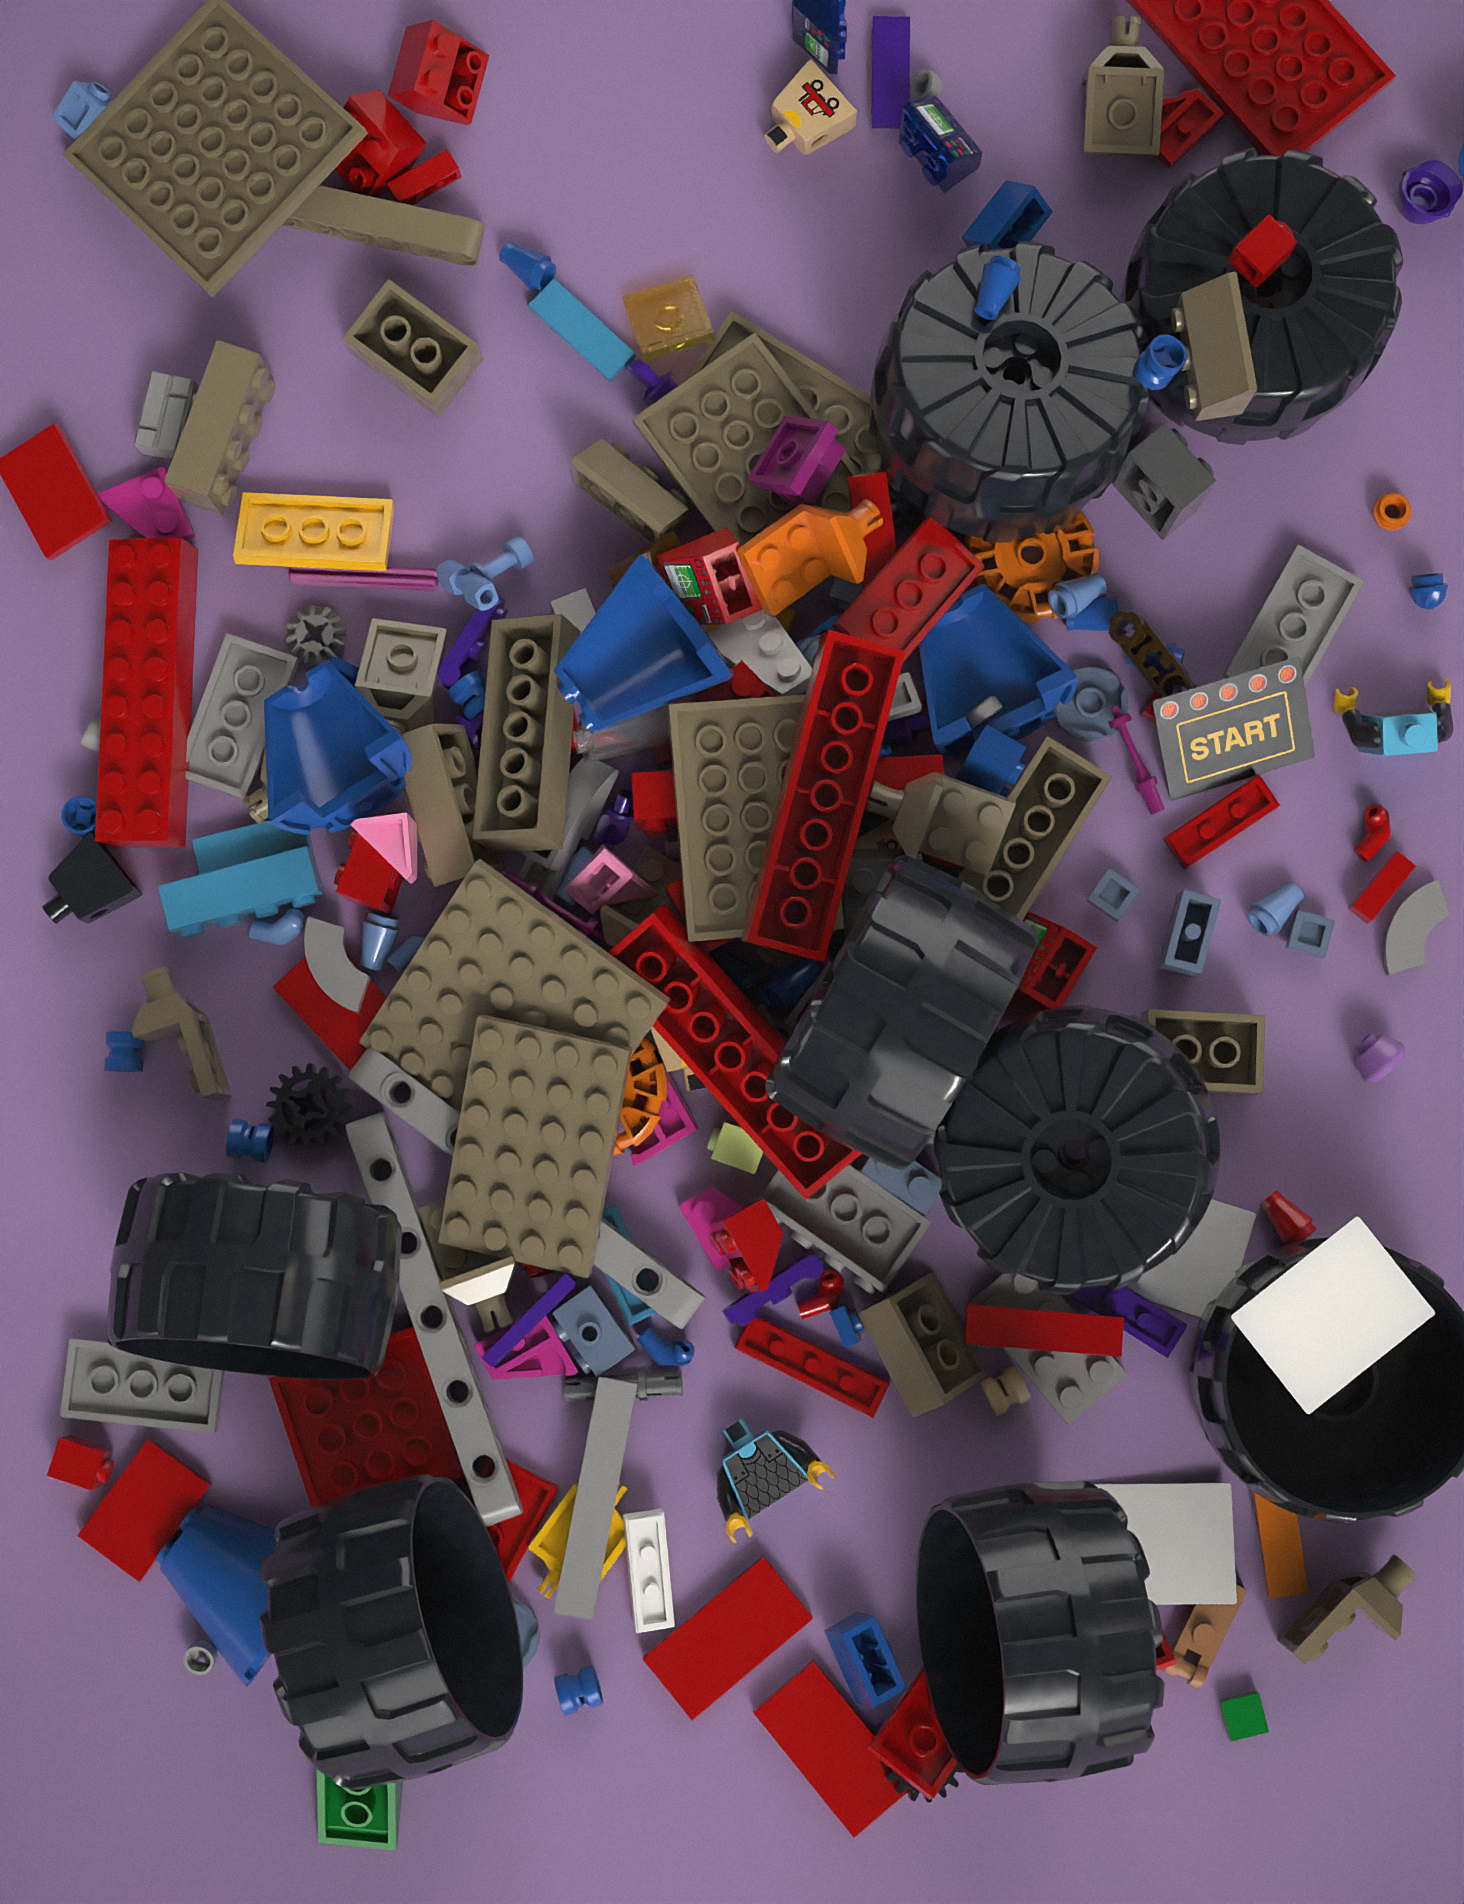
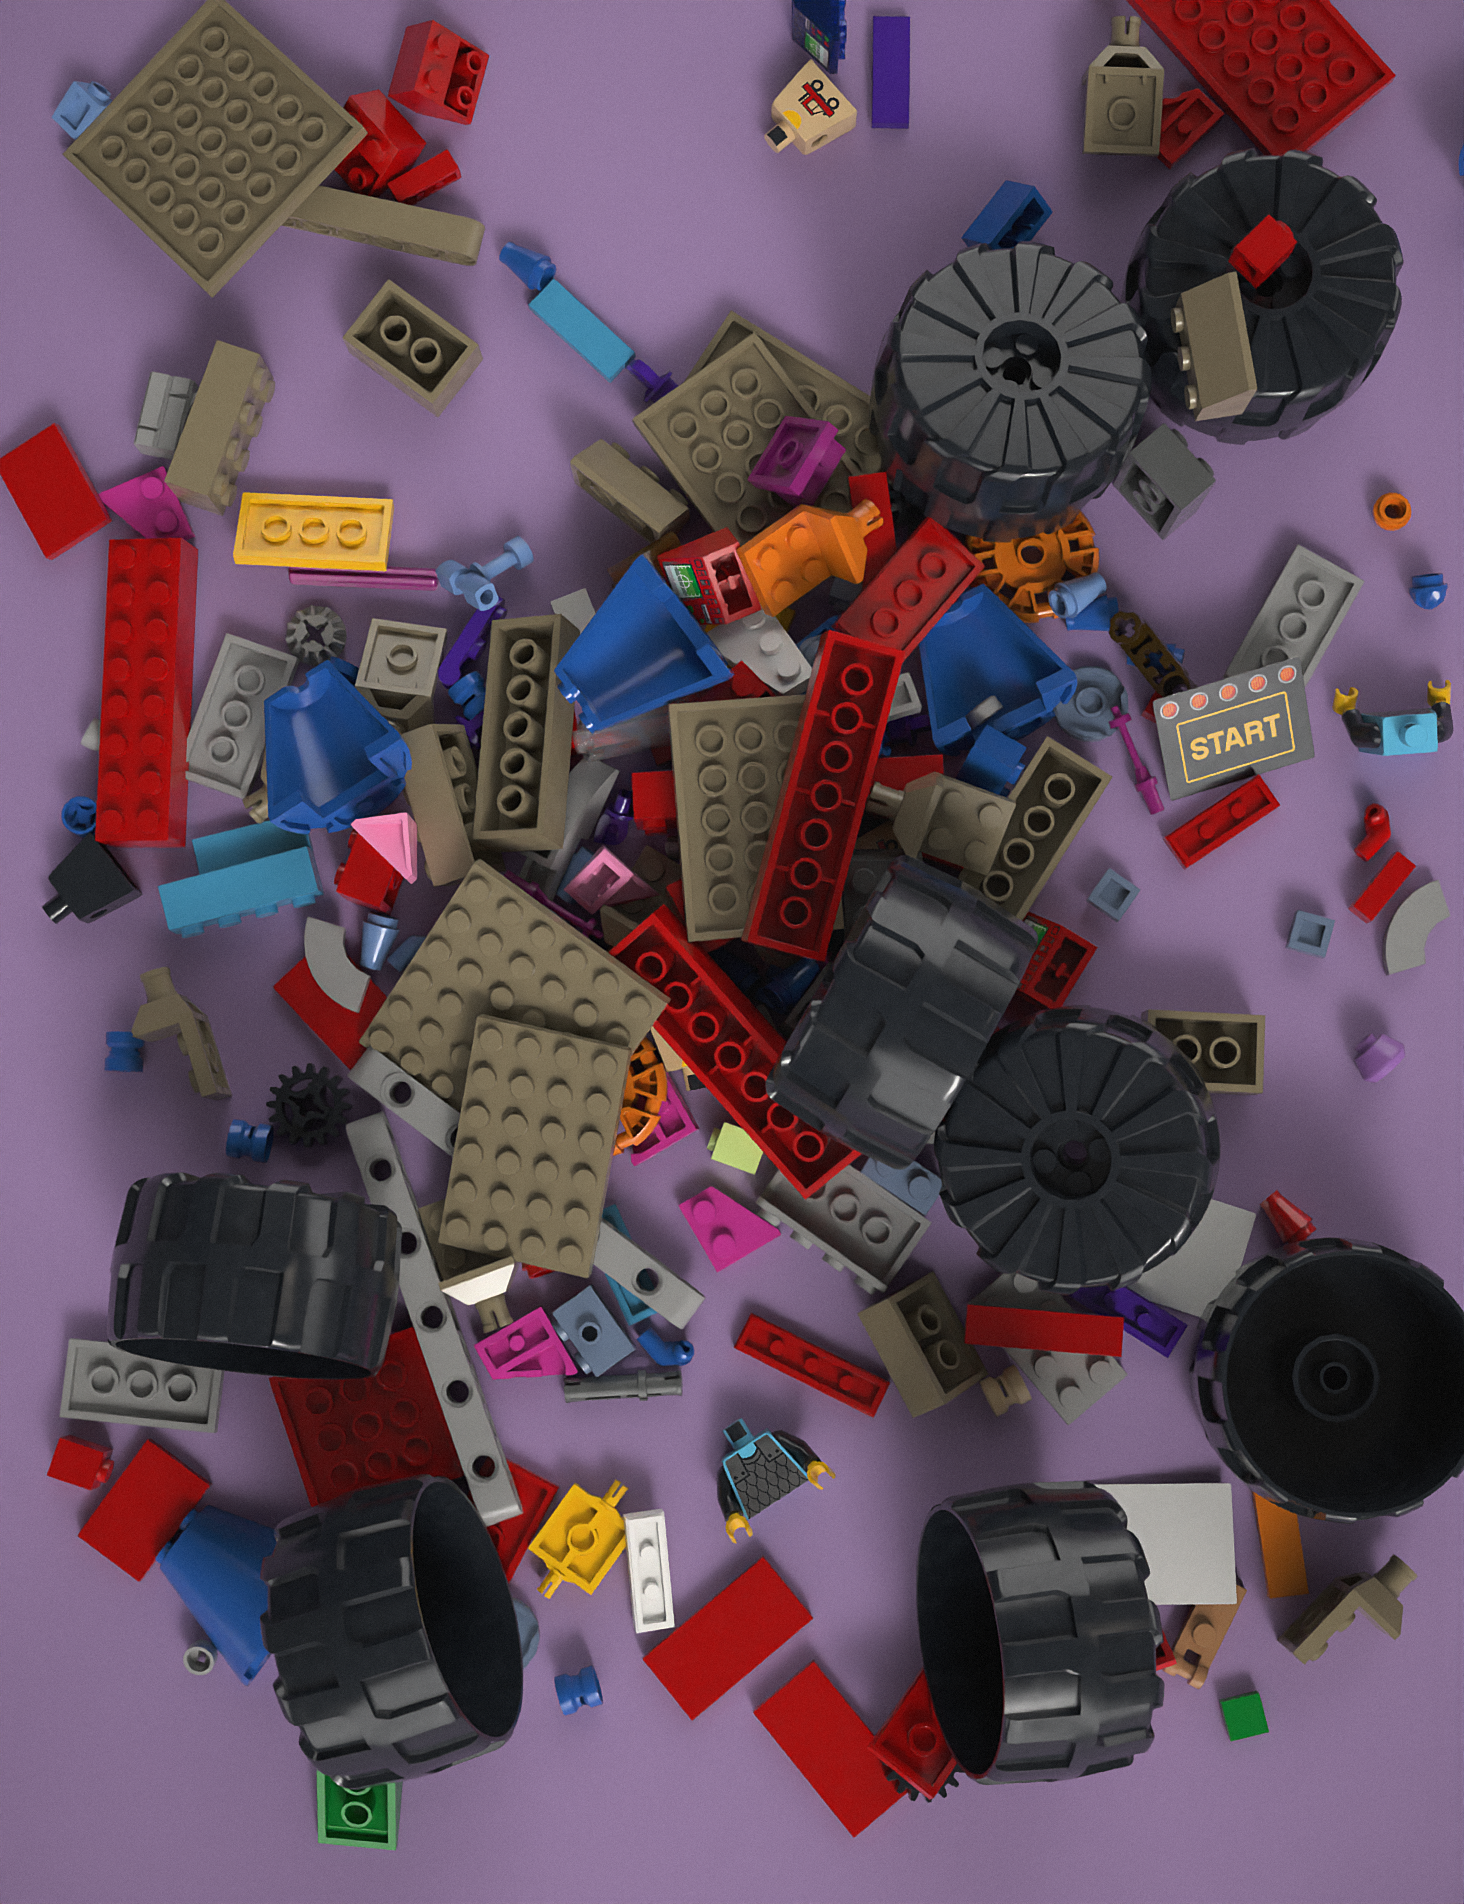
medium blue arm [249,908,306,945] -> none
dark purple tile [481,1273,578,1367] -> none
light grey tile [554,1376,638,1621] -> none
clear yellow tile [622,275,715,362] -> none
red slope [709,1198,783,1293] -> none
dark purple plate [722,1255,823,1327] -> none
red arm [796,1269,844,1320] -> none
blue brick [824,1612,907,1708] -> none
blue plate [829,1303,865,1348] -> none
clear blue slope [899,96,983,194] -> none
light grey hinge [911,69,943,102] -> none
blue cone [974,255,1021,320] -> none
blue wheel [1133,335,1187,390] -> none
sand blue brick [1157,889,1222,978] -> none
white sticker [1231,1217,1435,1414] -> none
medium blue cone [1247,882,1304,937] -> none
dark purple hat [1397,160,1463,225] -> none

